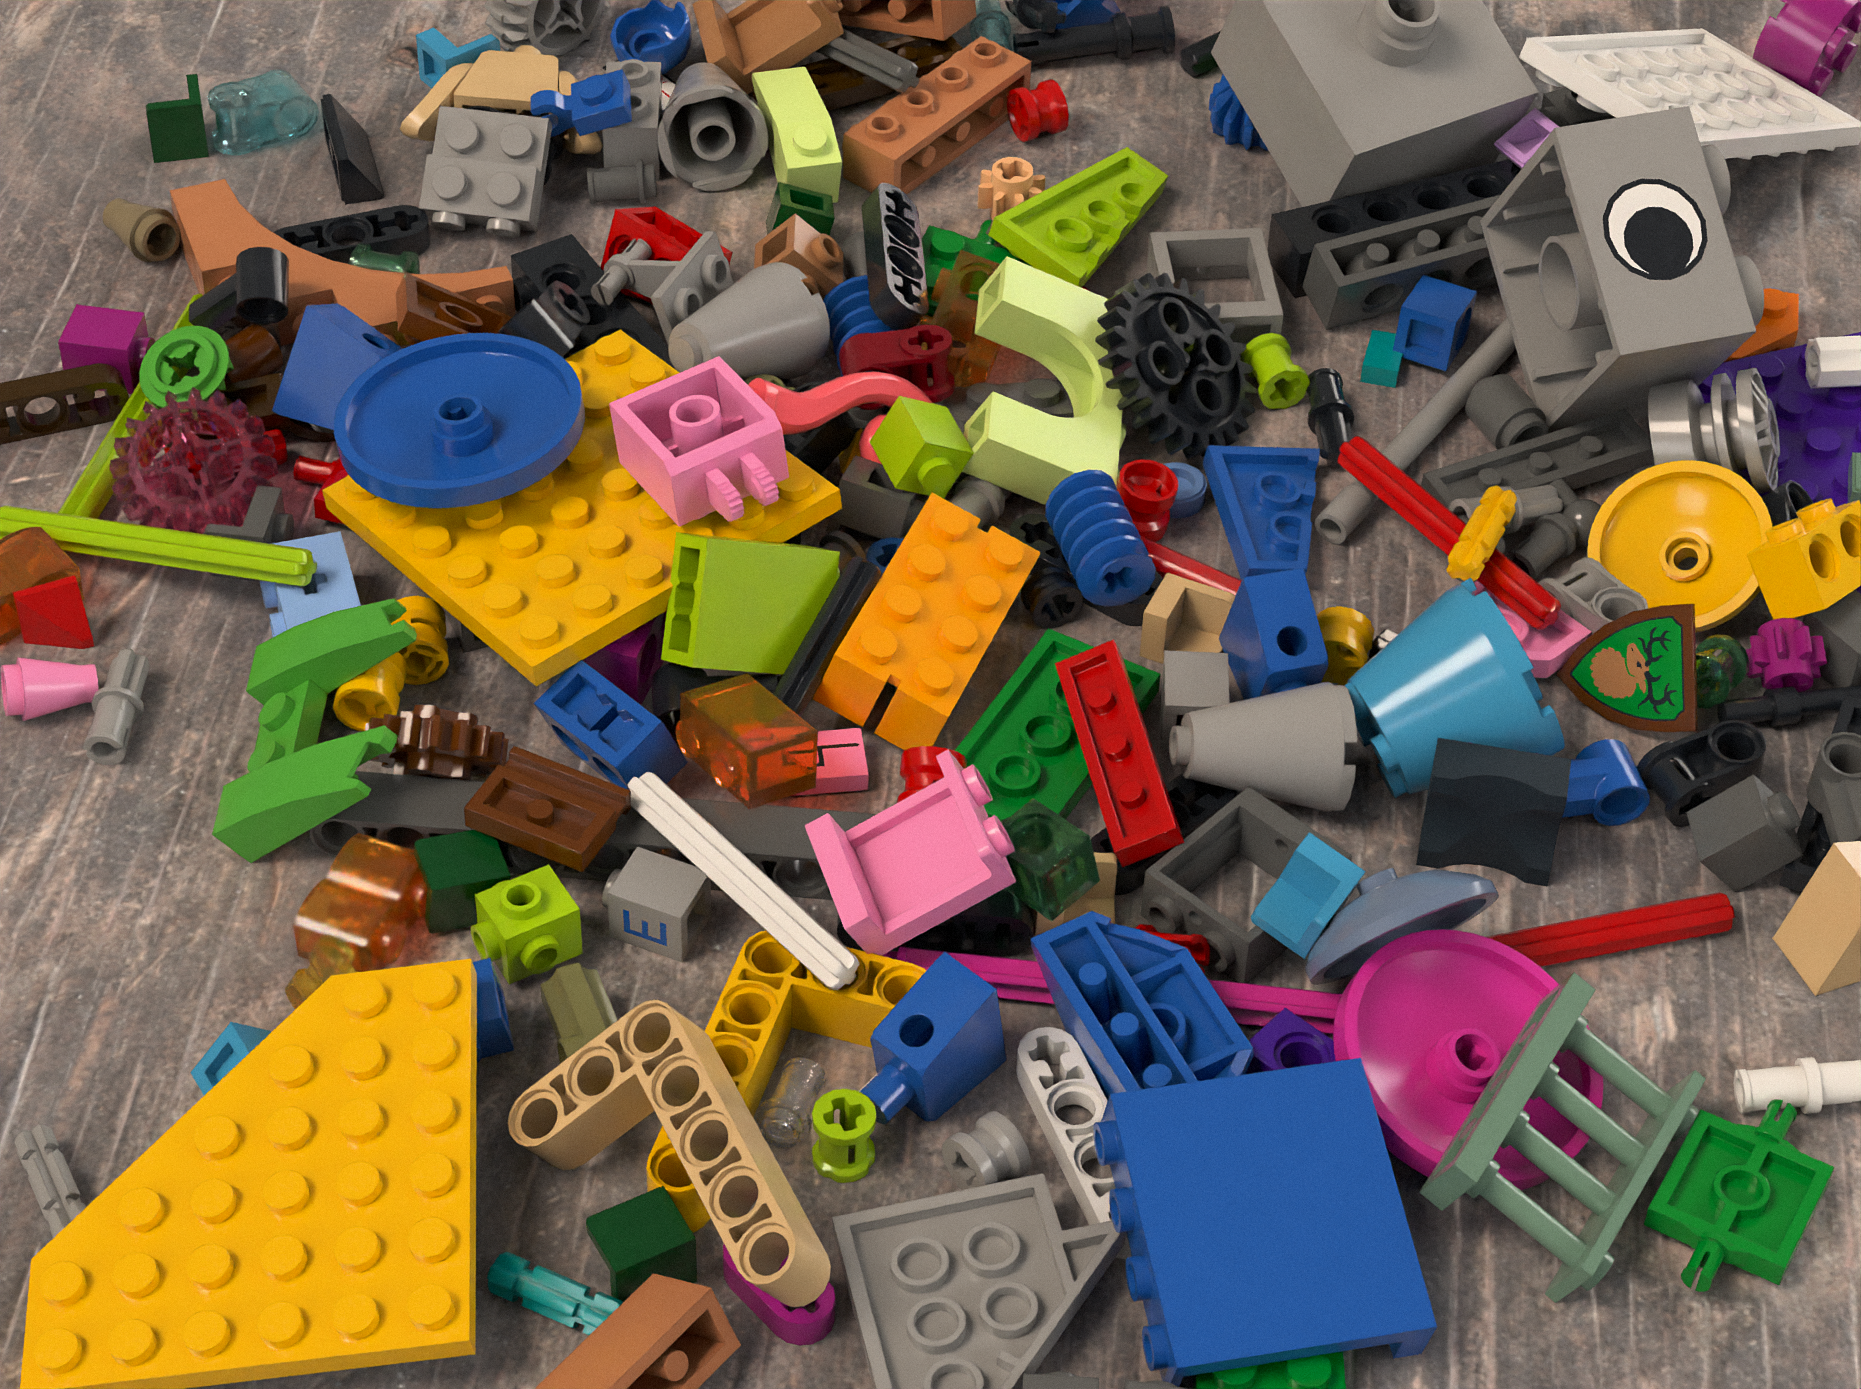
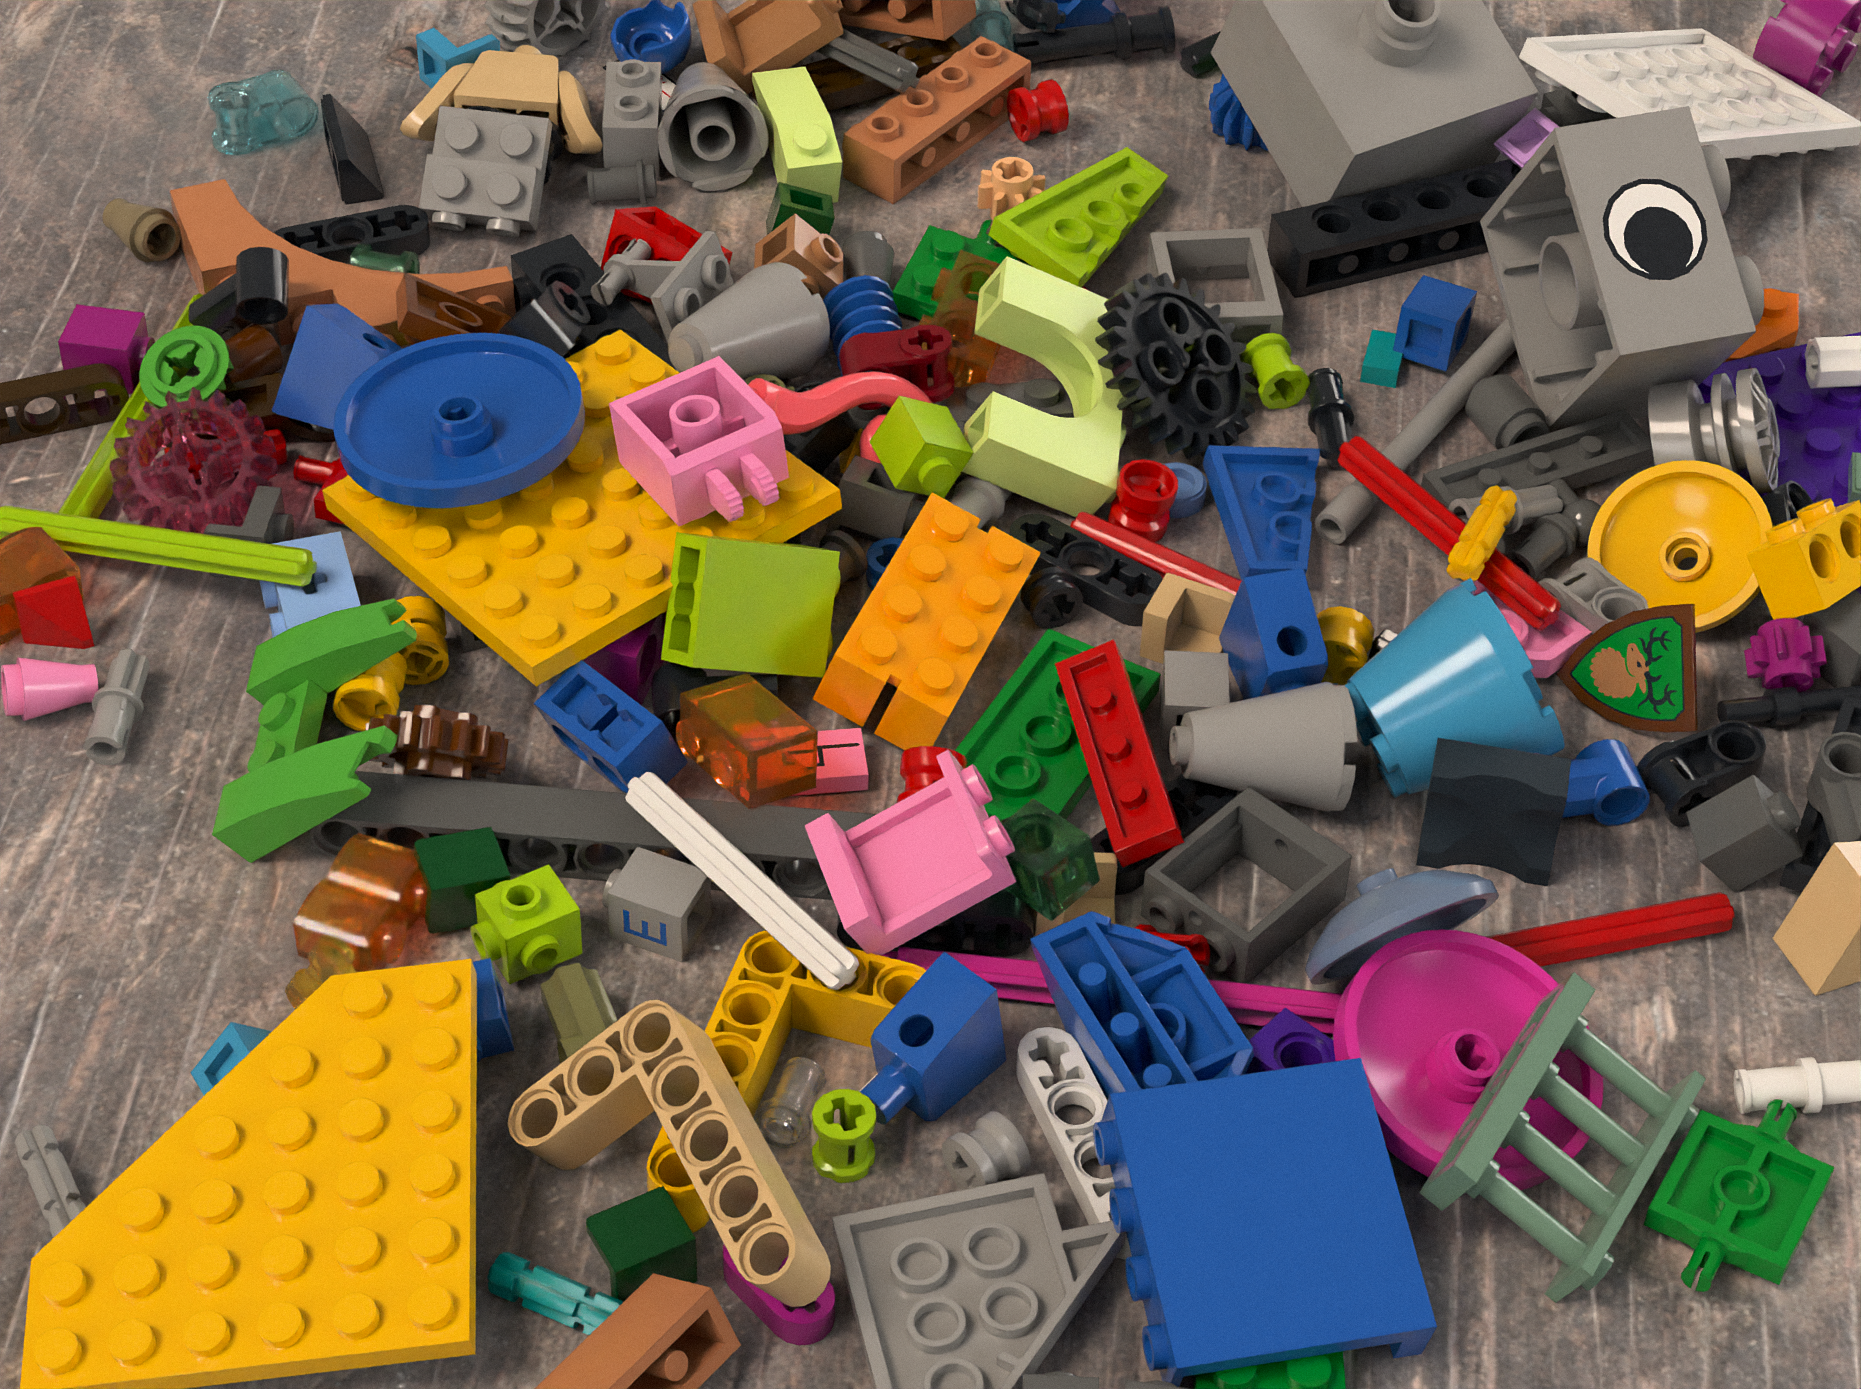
dark green panel [146,74,209,163] -> none
reddish brown plate [464,746,631,872] -> none
blue plate [530,69,632,137] -> none
black axle [764,556,881,728] -> none
black beam [862,182,929,330] -> none
blue piece [1045,470,1156,607] -> none
dark azure panel [1251,832,1366,959] -> none
dark grey brick [1302,195,1500,330] -> none
clear green bush [1696,634,1749,709] -> none

